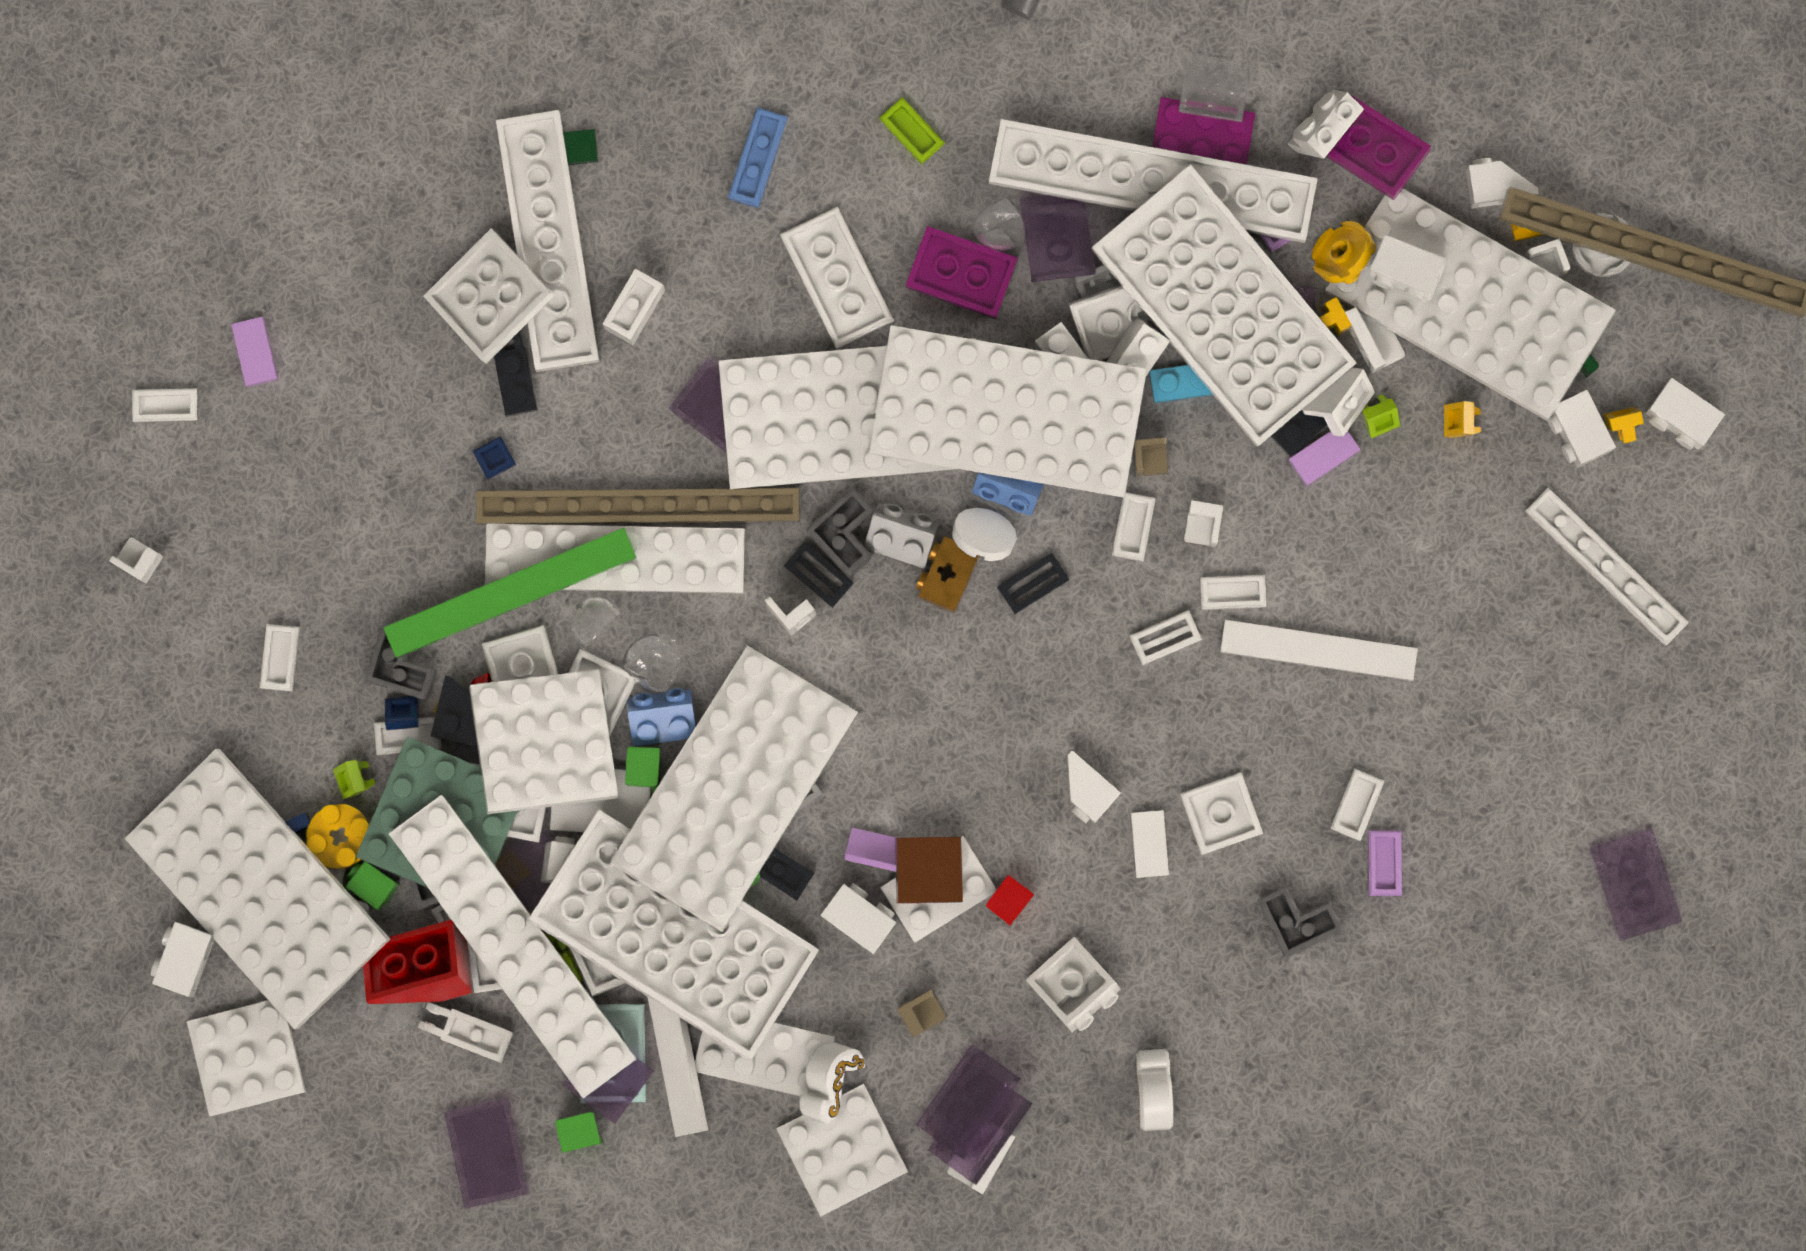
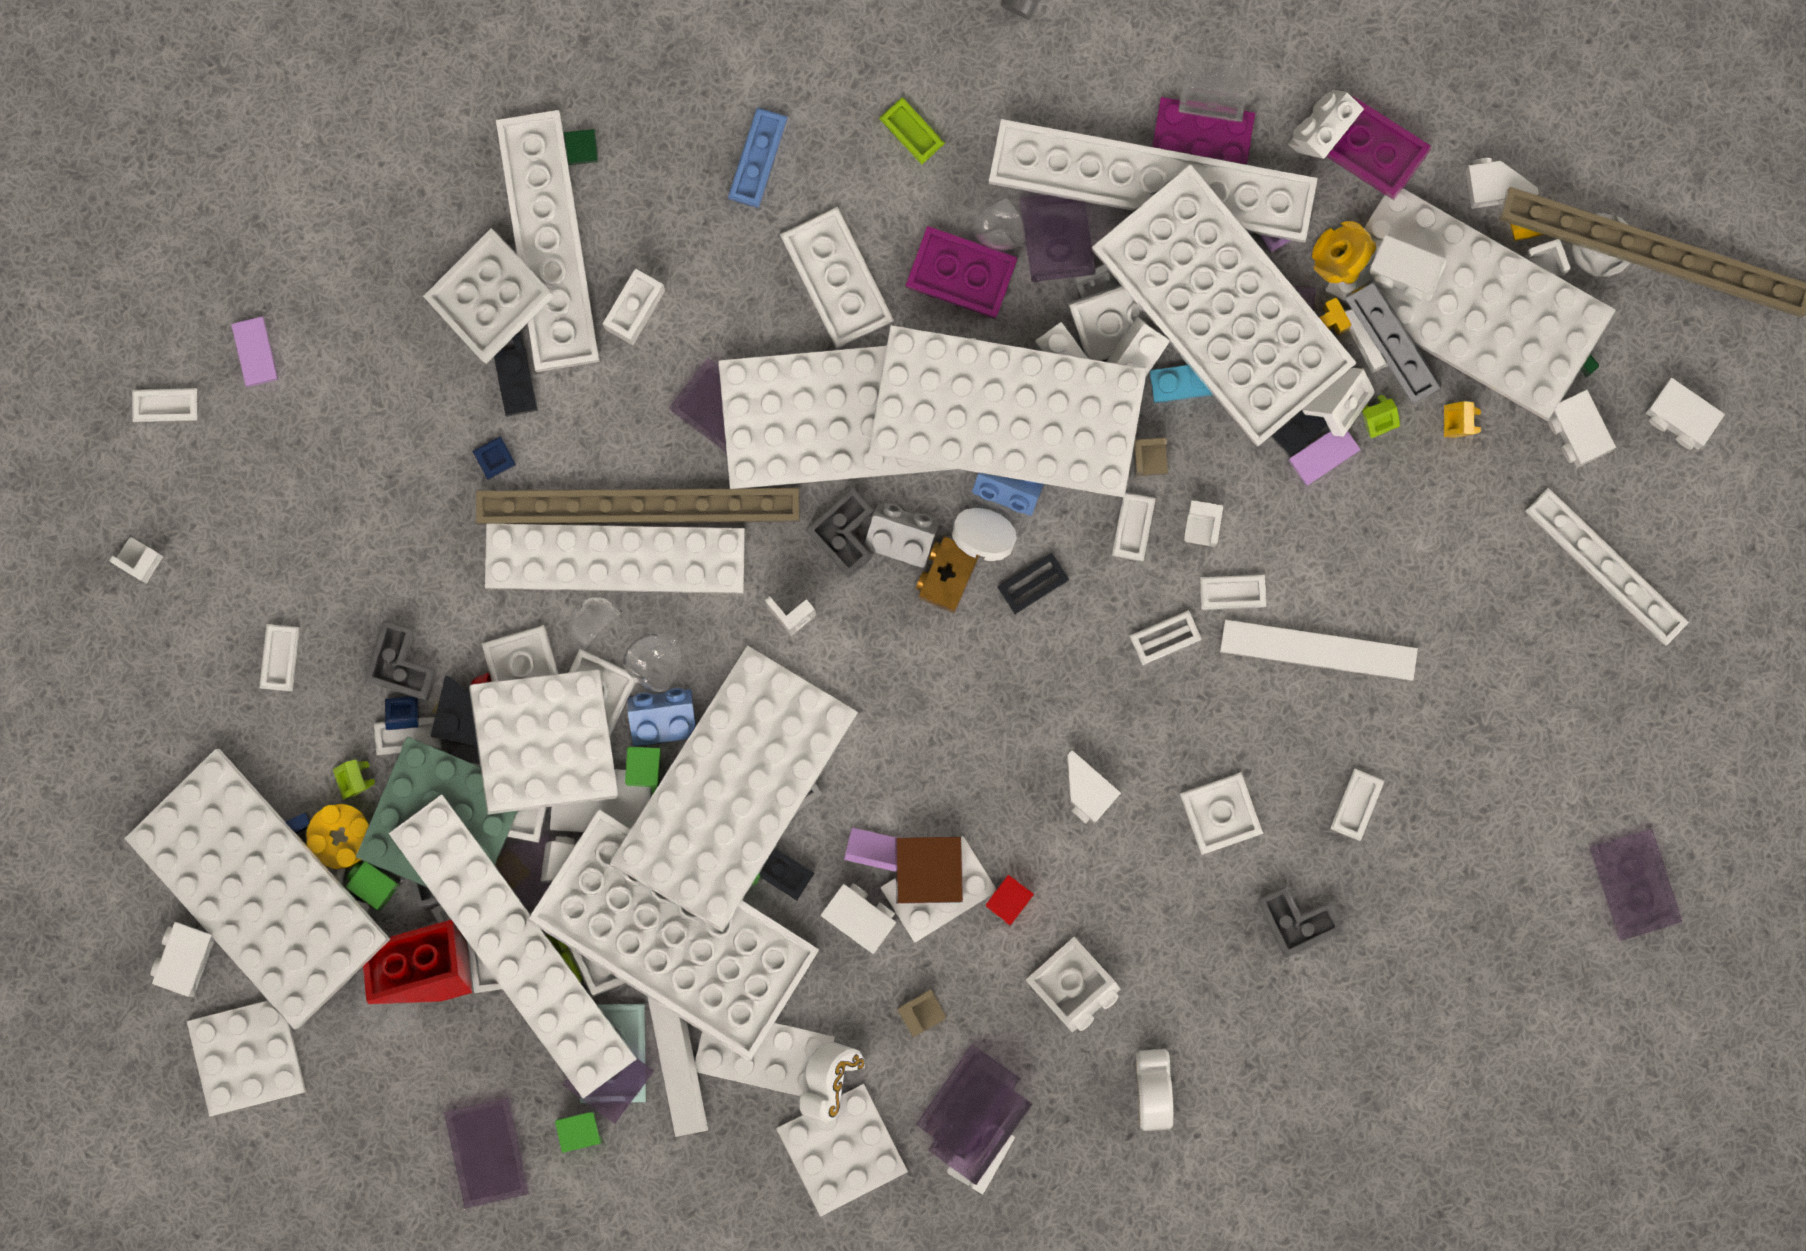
bright green tile [383,528,637,658] -> none
white hinge [418,1002,514,1063] -> none
black tile [784,542,854,608] -> none
white tile [1131,810,1169,878] -> none
lavender tile [1368,831,1402,896] -> none
yellow tile [1603,406,1644,444] -> none
none -> plate [1345,279,1442,404]

